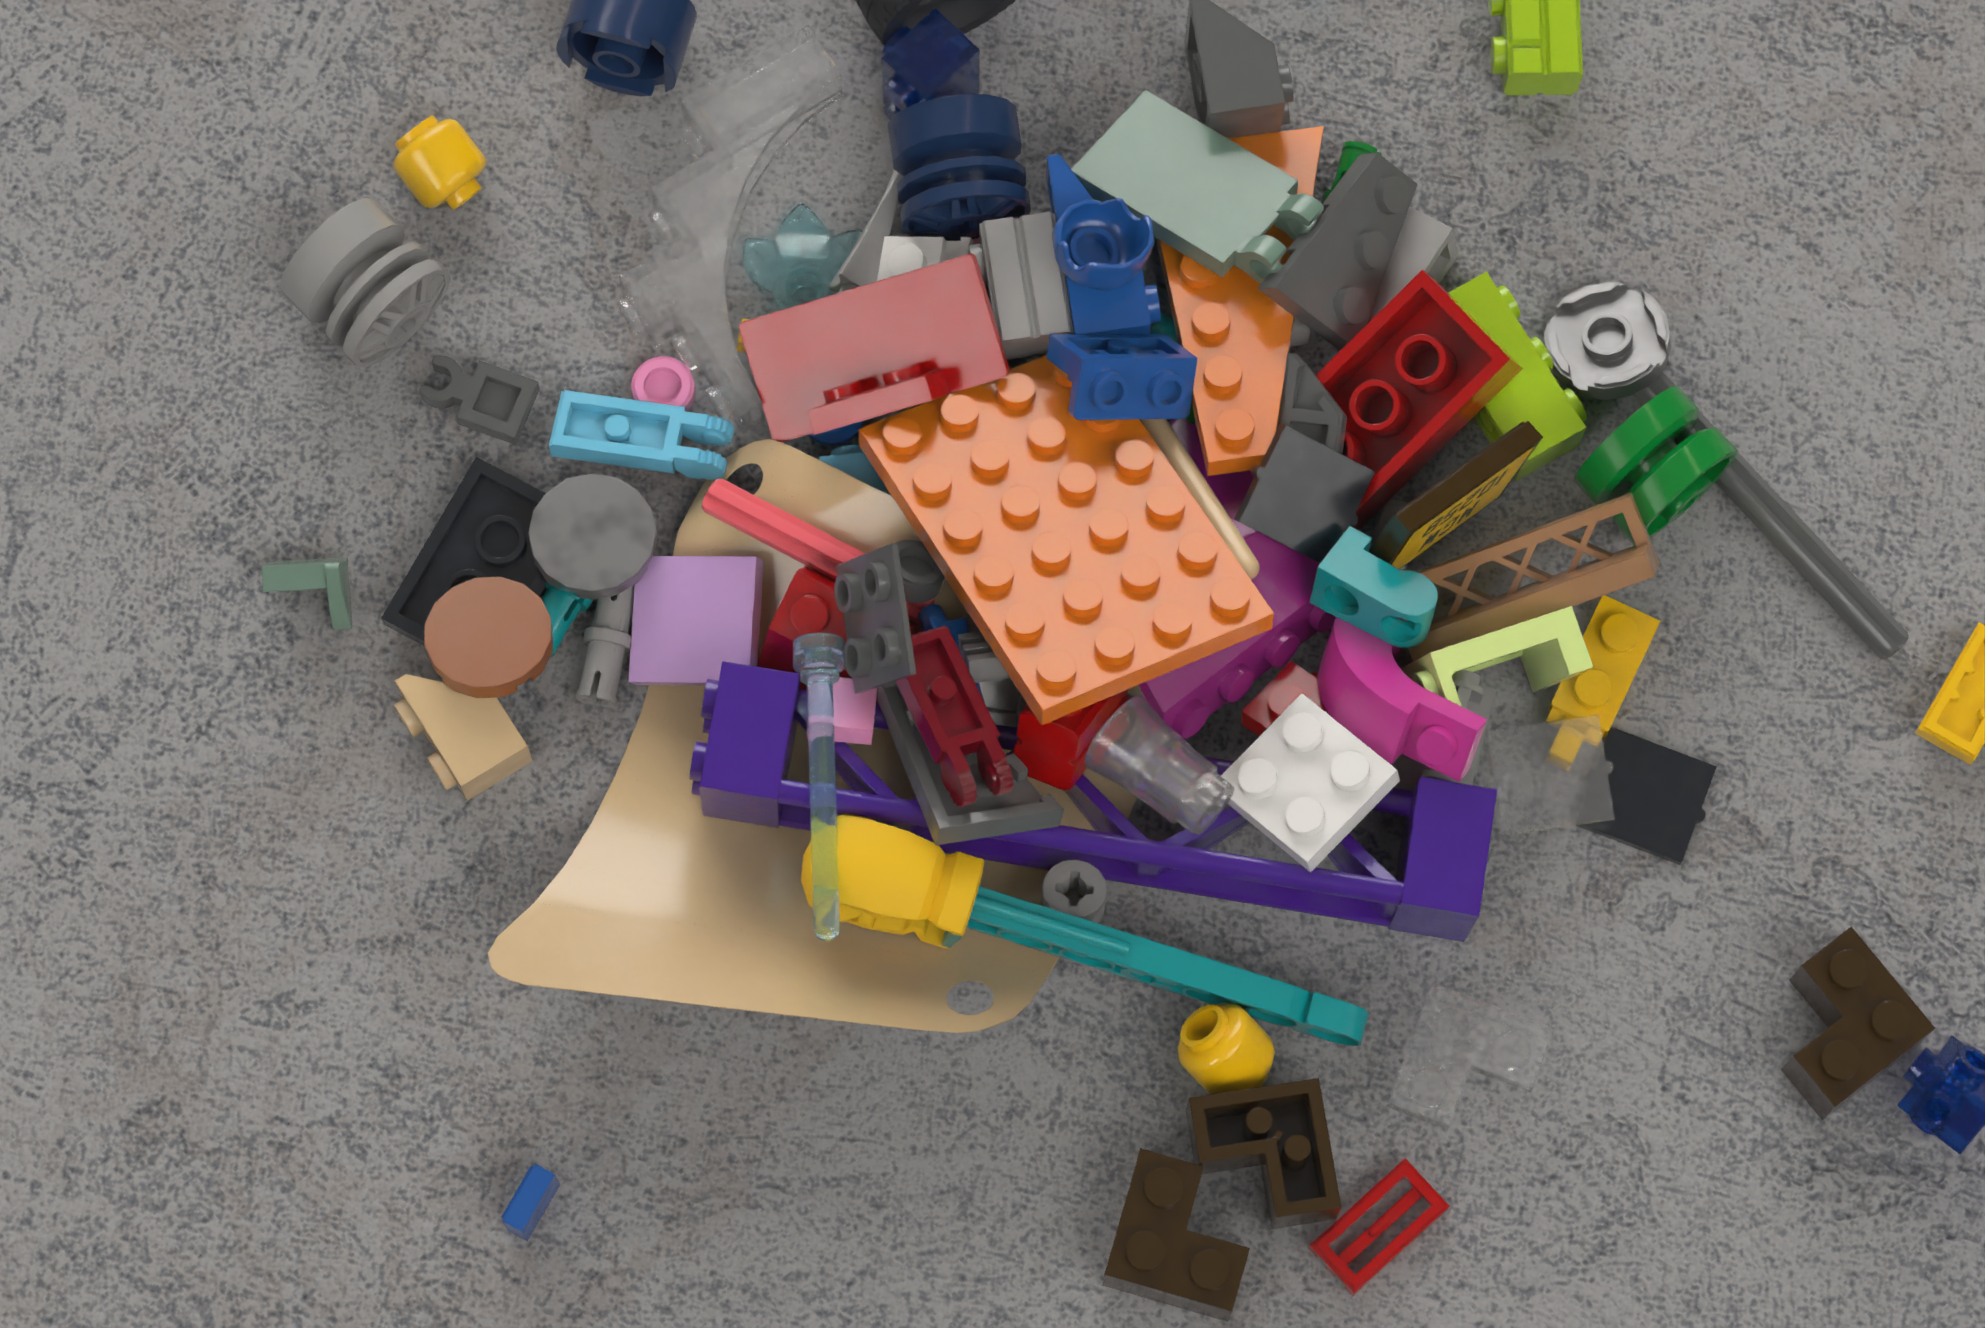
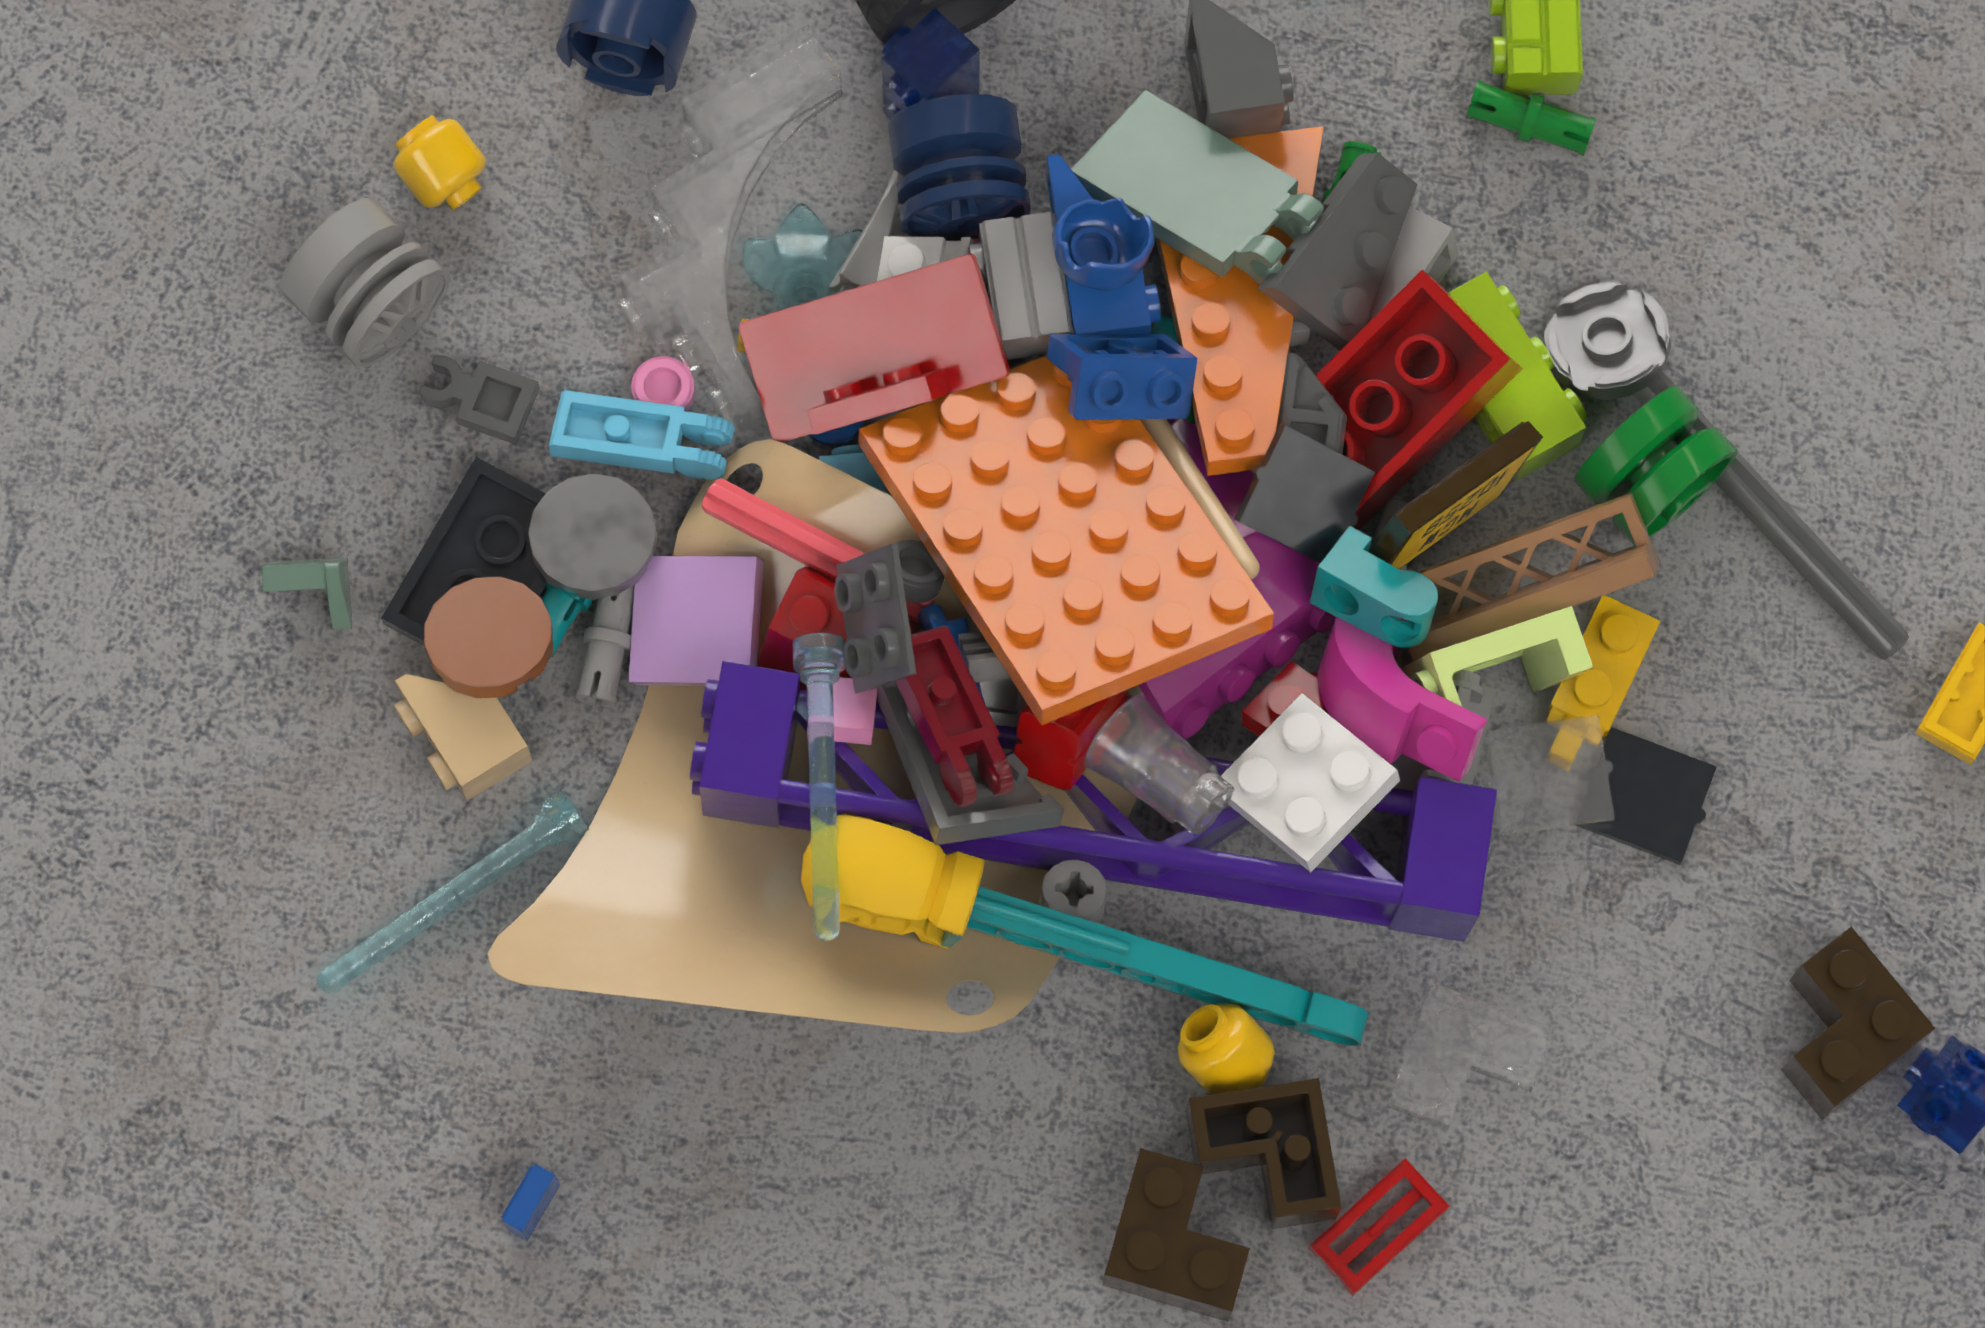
none -> clear light blue piece [317,789,589,993]
none -> green pin [1466,80,1596,156]

